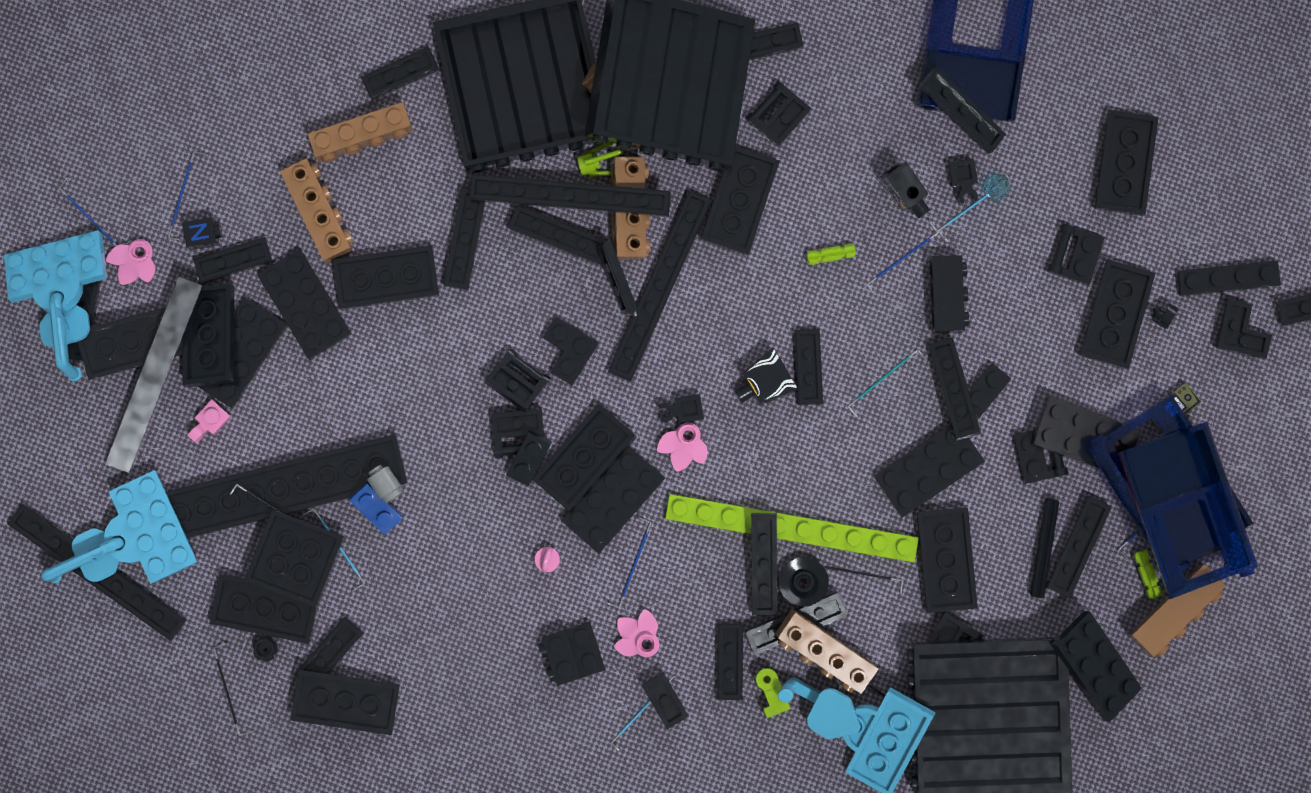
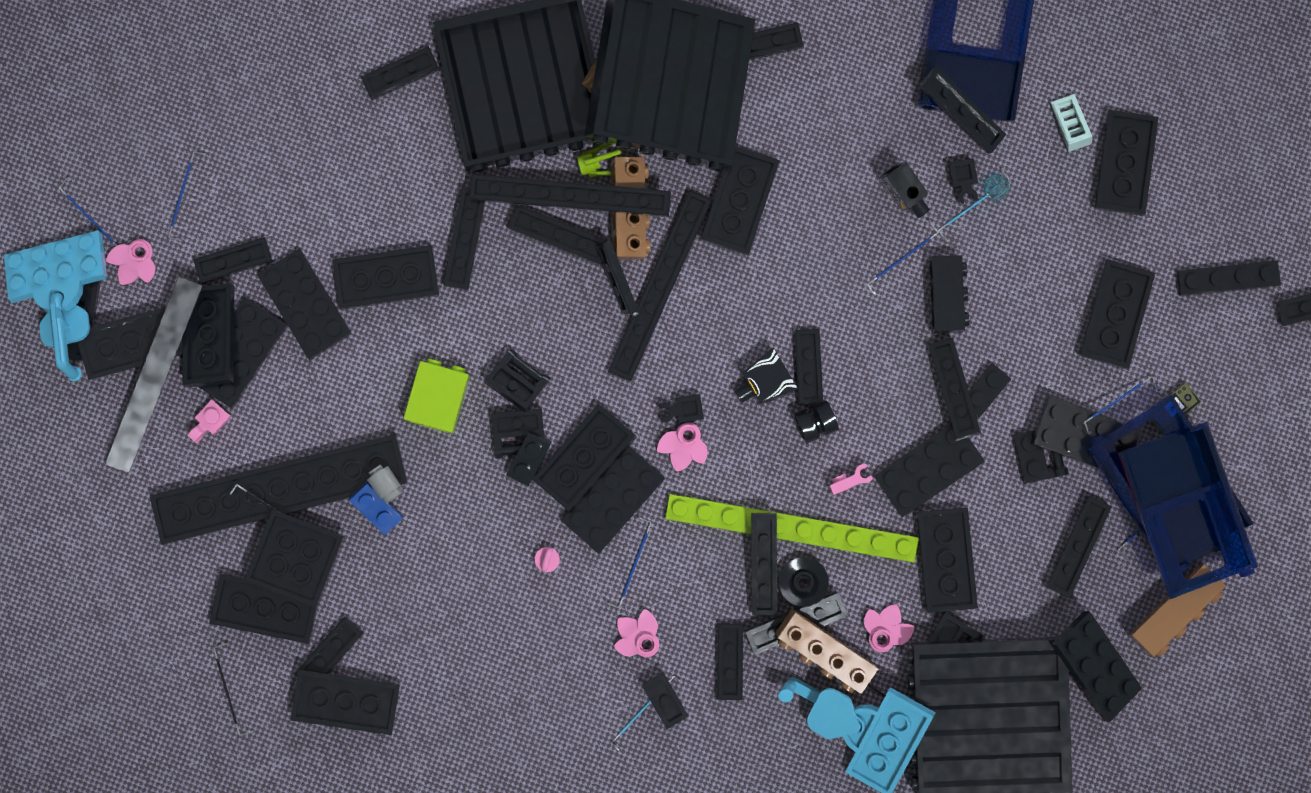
black tile [7,504,187,641] -> none
medium azure plate [41,470,198,584] -> none
black brick [182,217,223,251] -> none
black plate [253,636,278,662] -> none
medium nougat brick [280,158,354,264] -> none
piece [301,508,365,592] -> none
medium nougat brick [308,102,413,163] -> none
black plate [538,622,606,686] -> none
black plate [543,317,599,386] -> none
black plate [745,81,812,147] -> none
lime leg [755,668,791,718] -> none
lime axle [806,243,856,265] -> none
black piece [824,566,903,594] -> none
teal piece [848,350,927,417] -> none
black axle [1030,499,1059,598] -> none
black plate [1047,224,1105,286] -> none
lime axle [1134,550,1163,599] -> none
black tile [1152,304,1178,329] -> none
black plate [1216,299,1272,360] -> none
none -> lime brick [404,359,470,434]
none -> black wheel [794,400,839,444]
none -> bright pink plate [828,464,873,496]
none -> bright pink plate [864,604,914,652]
none -> light aqua slope [1051,94,1092,152]
none -> blue piece [1083,376,1160,435]

